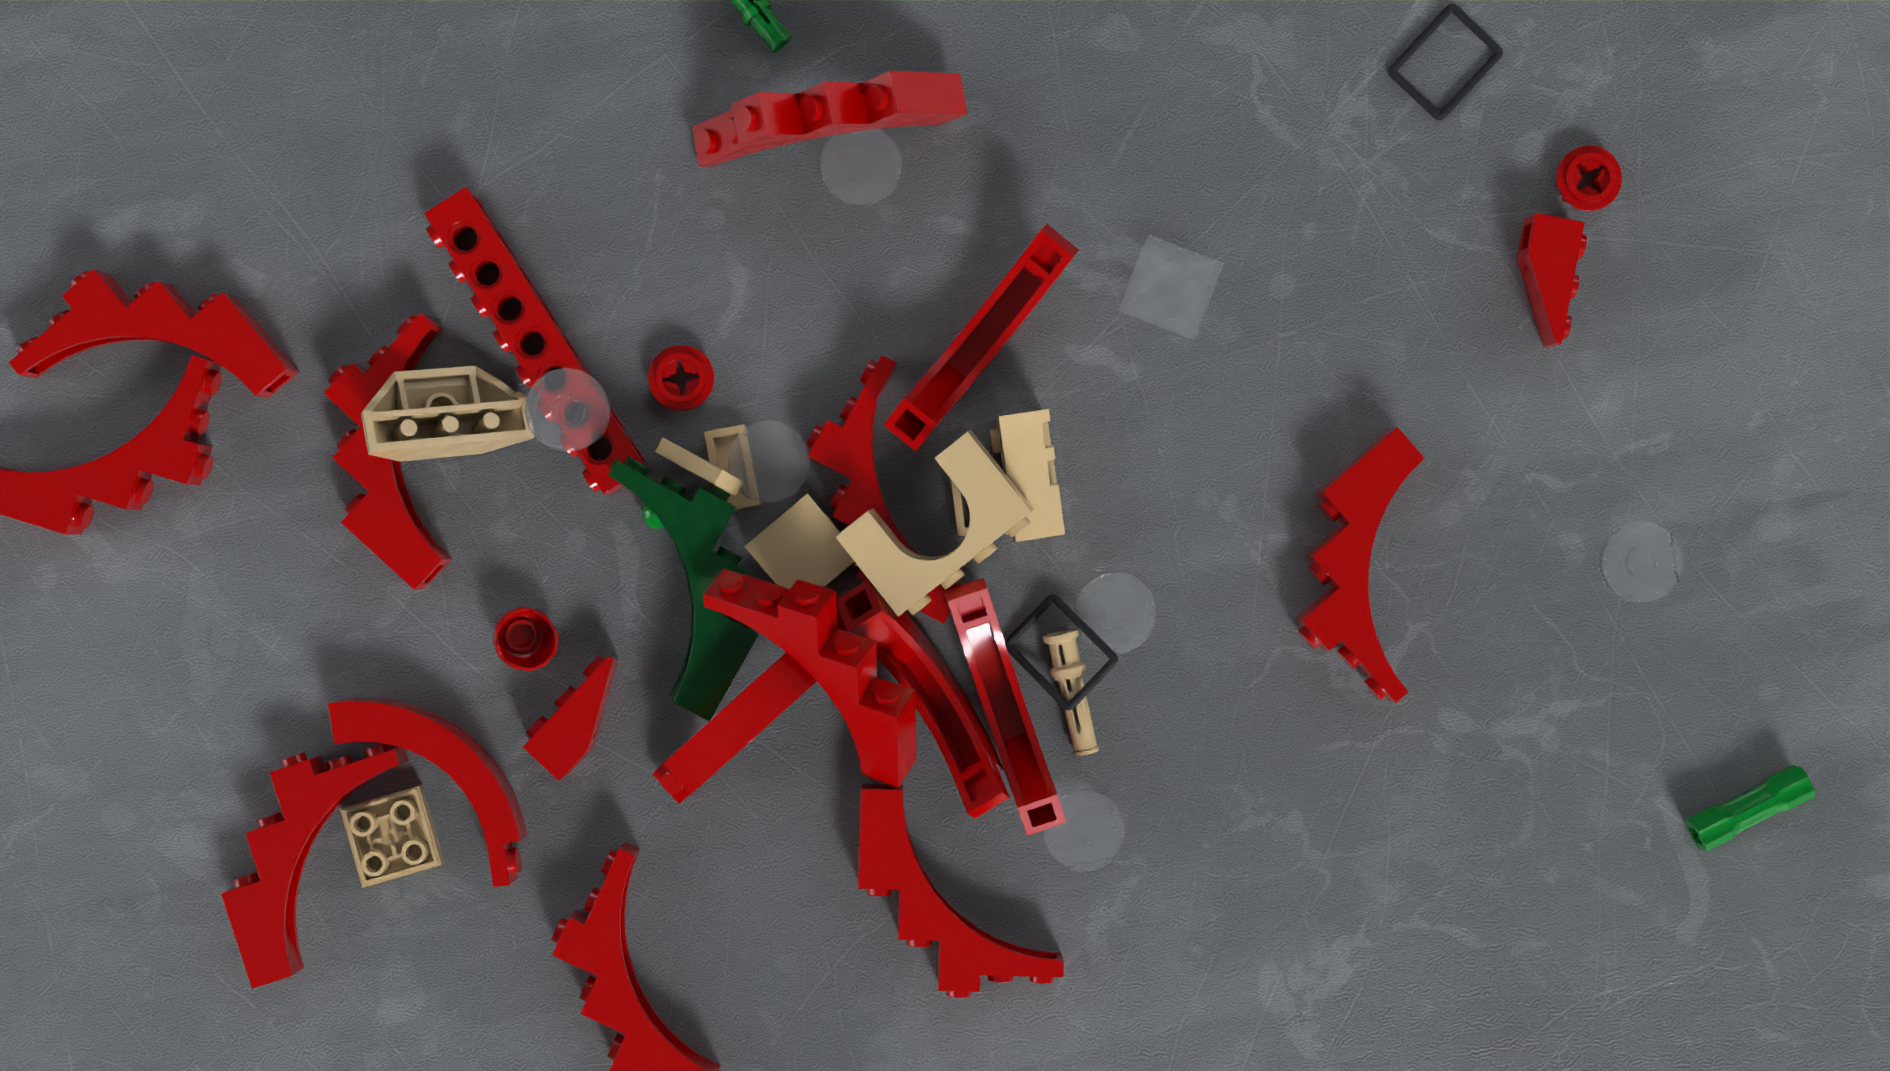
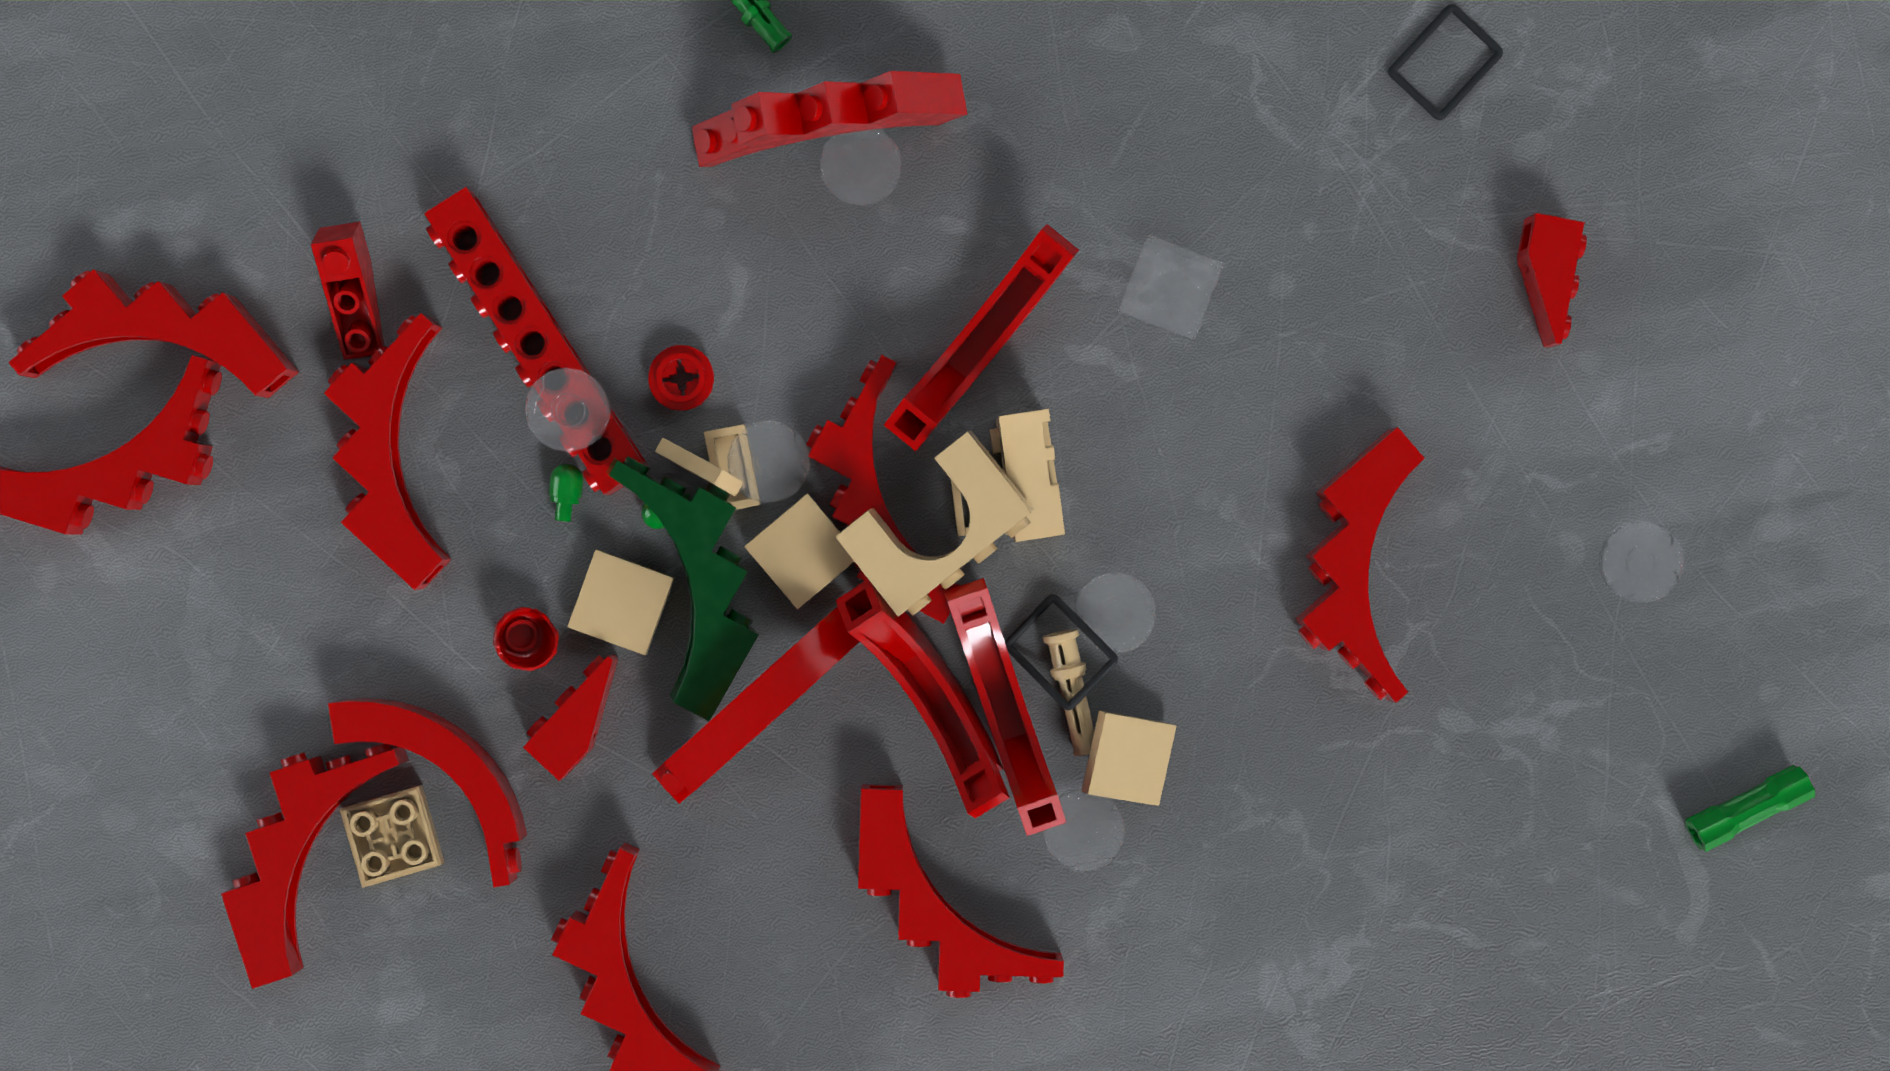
tan wedge [361,366,535,462] -> none
red arch [703,569,917,788] -> none
red gear [1554,145,1622,212] -> none
none -> red slope [310,221,384,360]
none -> green cylinder [549,463,584,522]
none -> tan tile [567,549,675,655]
none -> tan tile [1082,710,1177,806]

